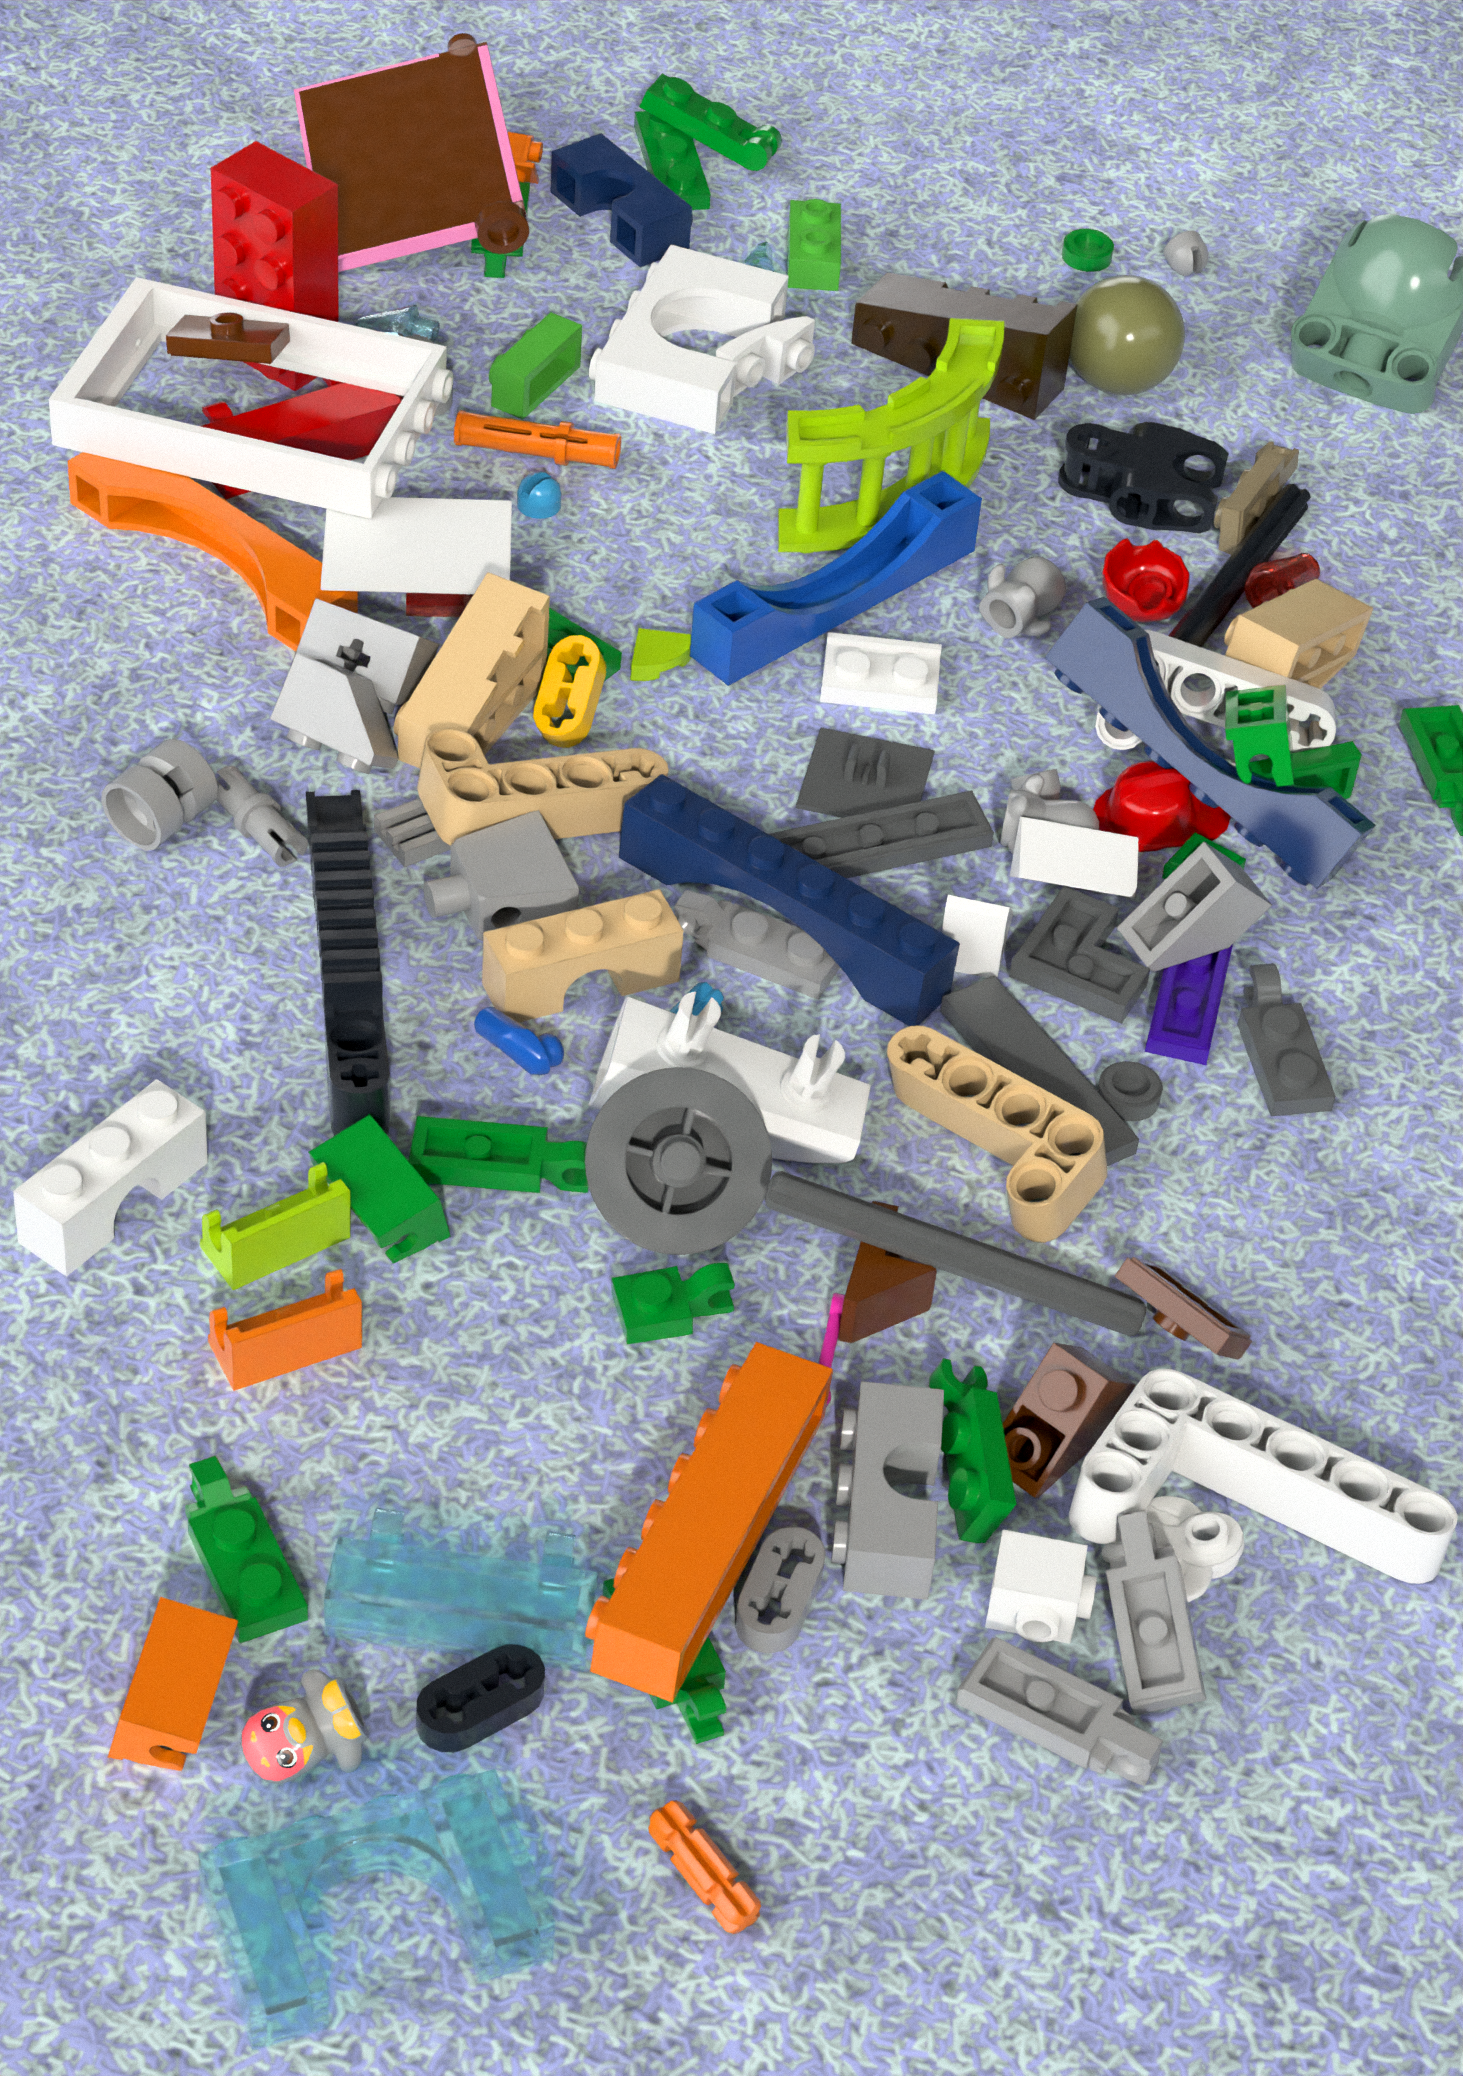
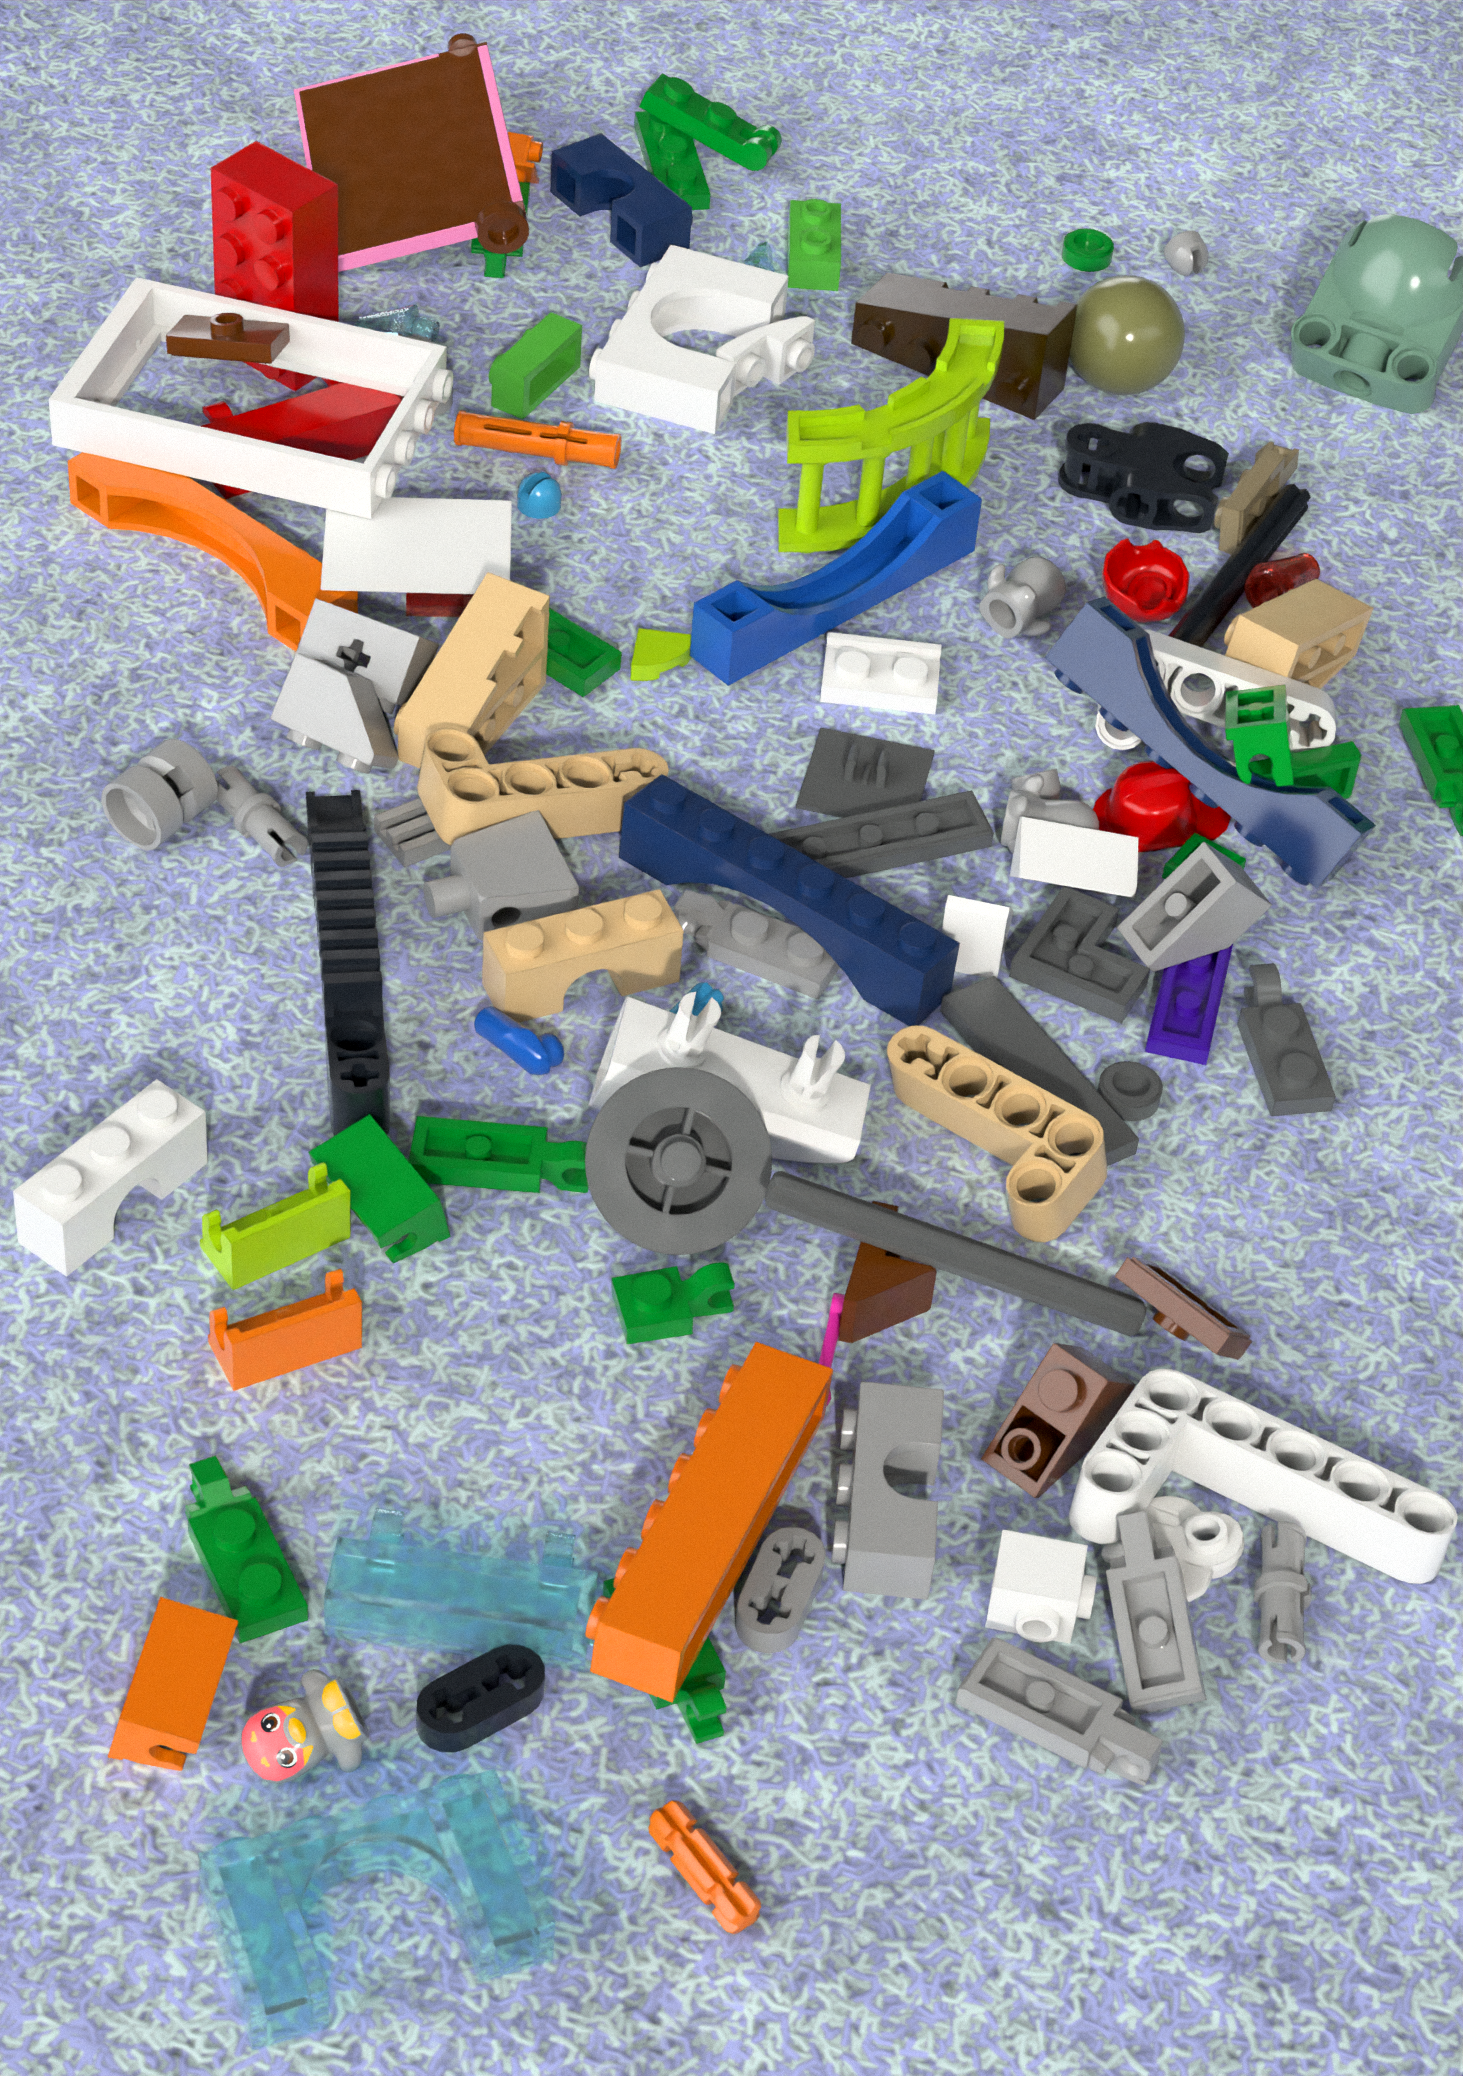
yellow beam [533,635,606,748] -> none
green plate [929,1358,1017,1543] -> none
none -> light grey pin [1254,1522,1312,1664]

